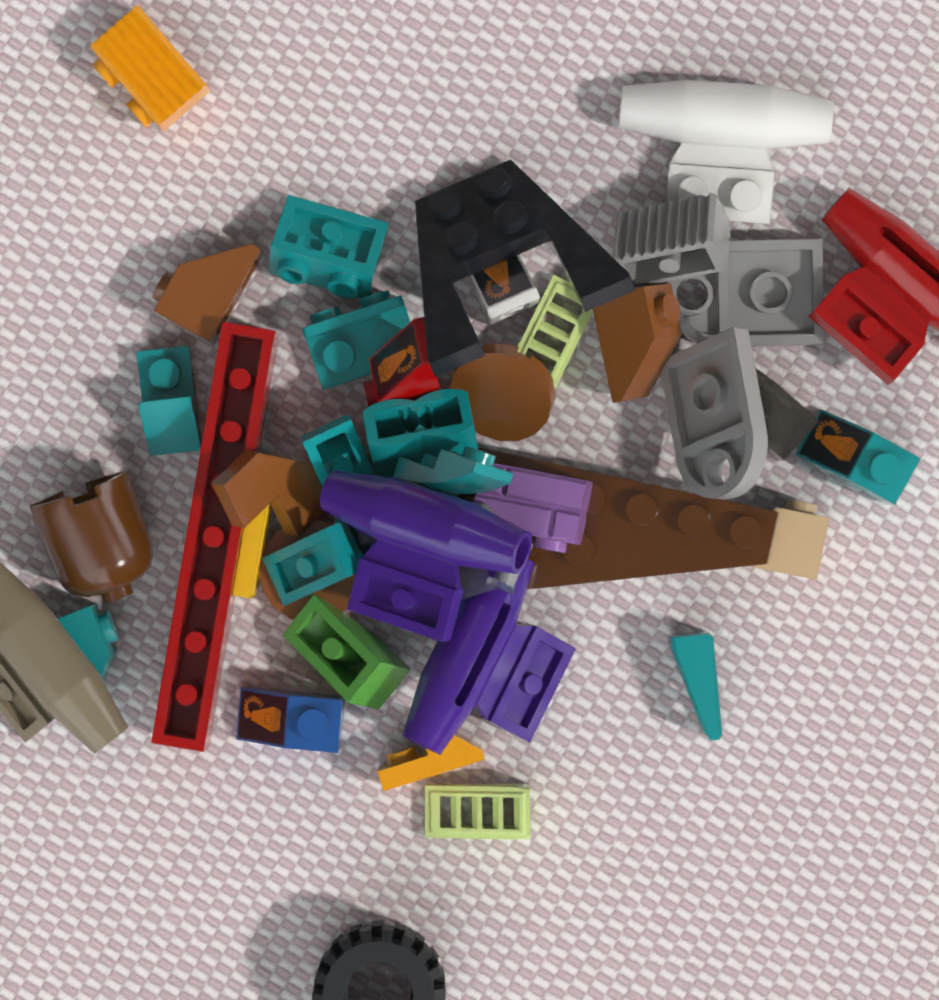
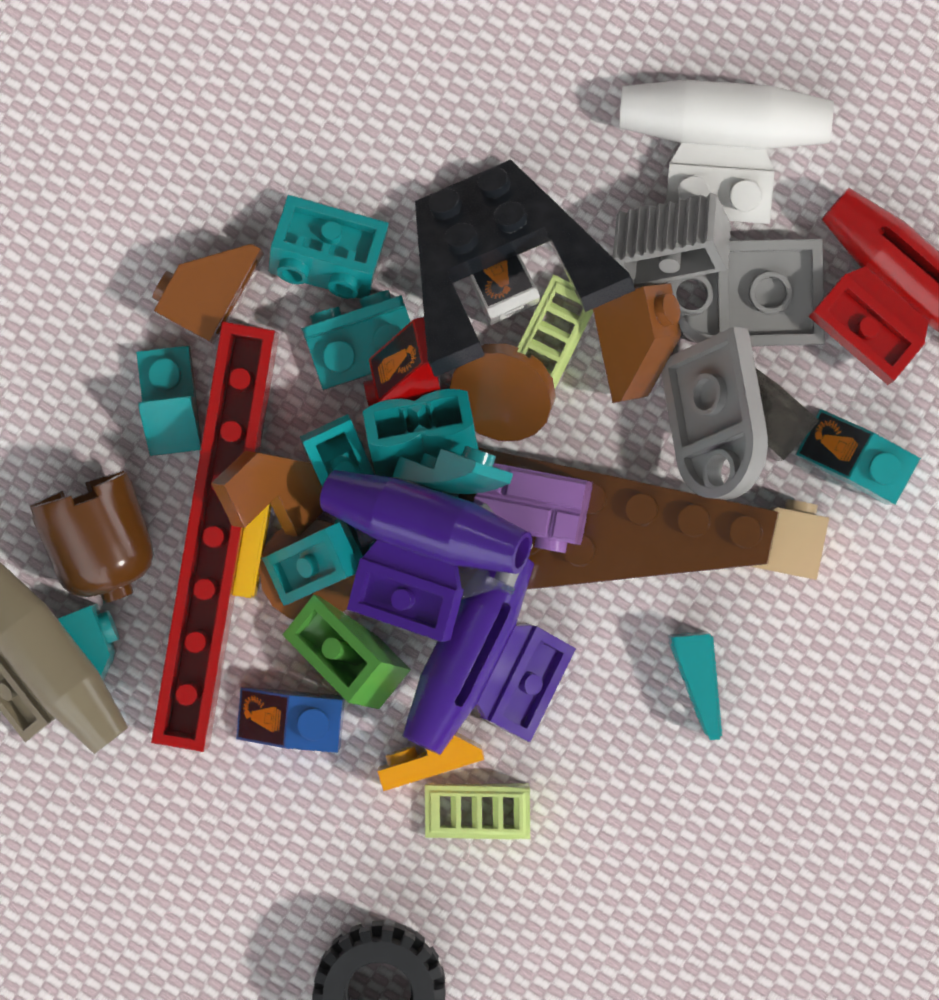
light orange brick [90,5,210,132] -> none

